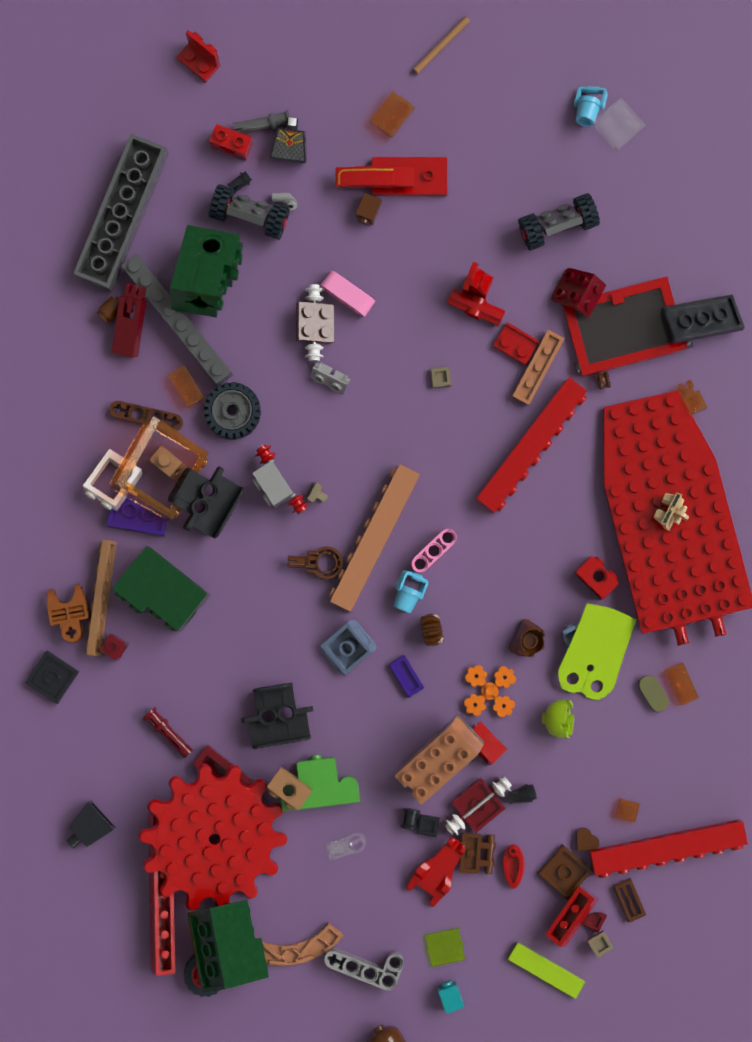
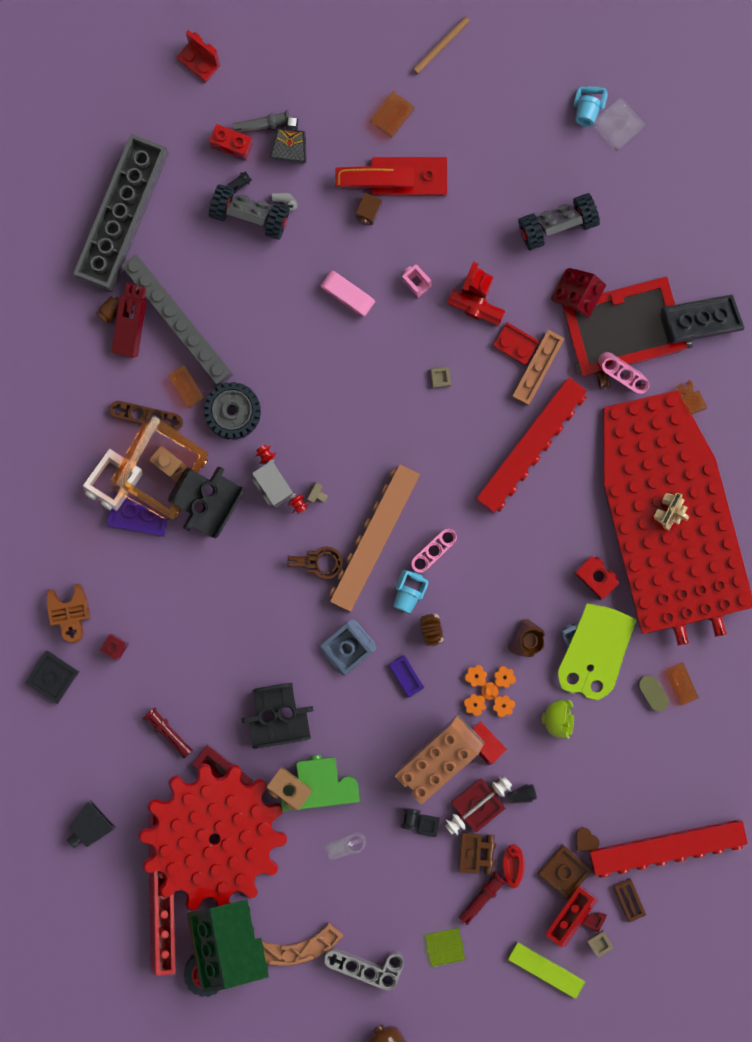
medium nougat plate [86,539,117,656] -> none
dark green piece [112,546,211,632] -> none
dark green piece [170,225,243,318] -> none
plate [296,284,334,362] -> none
light grey hinge [310,362,351,394] -> none
red animal [406,837,466,907] -> none
teal brick [438,980,465,1014] -> none
clear orange plate [615,798,640,822] -> none
none -> bright pink window [402,264,432,298]
none -> dark red pin [459,871,508,925]
none -> bright pink beam [598,352,649,394]

